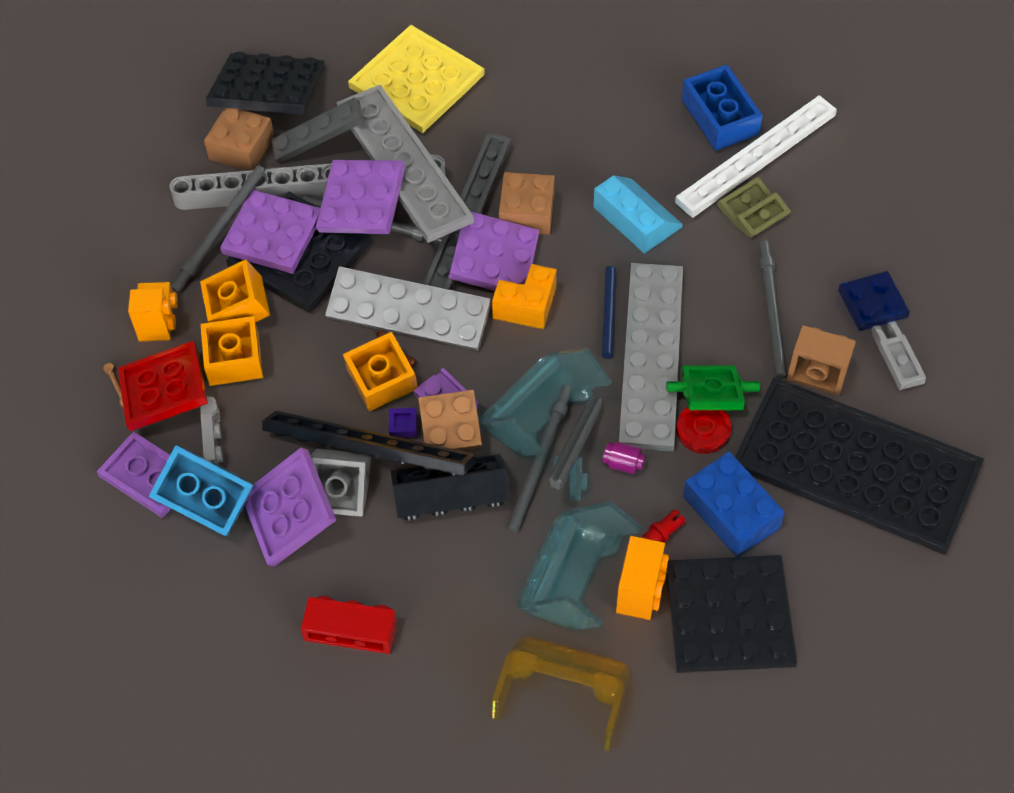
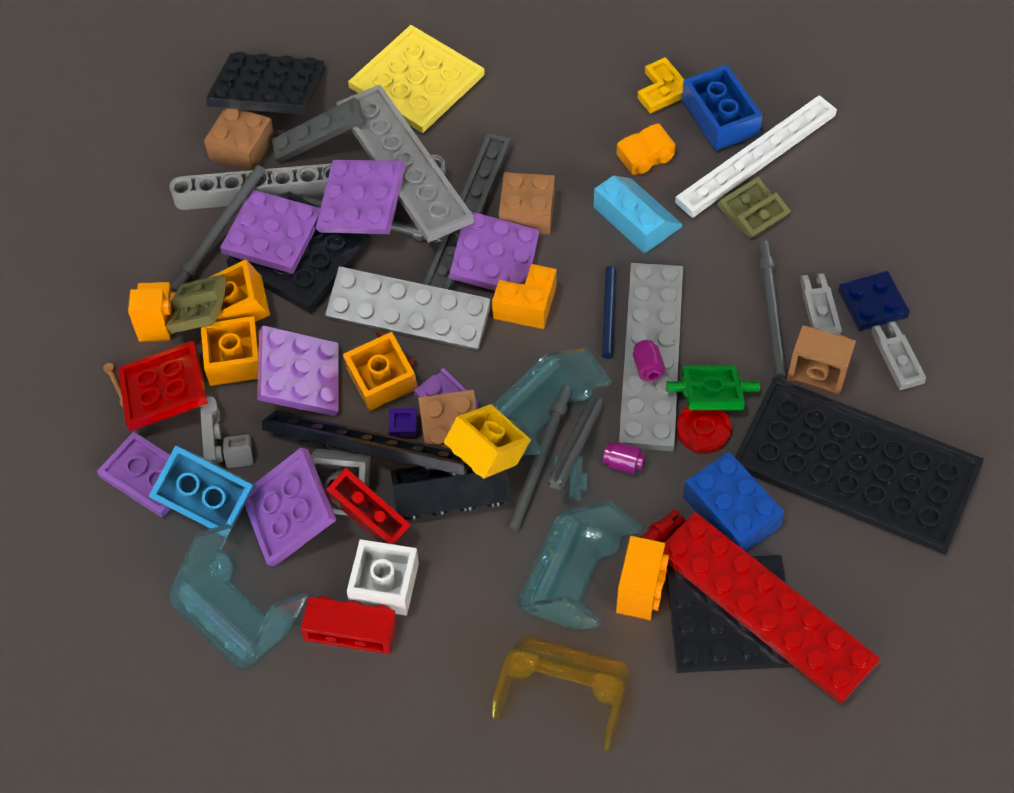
none -> olive slope [166,274,226,333]
none -> clear light blue windscreen [169,524,307,669]
none -> light grey slope [223,434,253,468]
none -> medium lavender plate [257,326,338,416]
none -> red brick [325,468,411,545]
none -> white brick [347,539,419,616]
none -> yellow brick [444,404,531,479]
none -> light orange brick [617,124,675,175]
none -> magenta brick [633,340,665,381]
none -> yellow plate [637,57,685,114]
none -> red plate [664,512,880,705]
none -> light grey hinge [800,273,842,335]

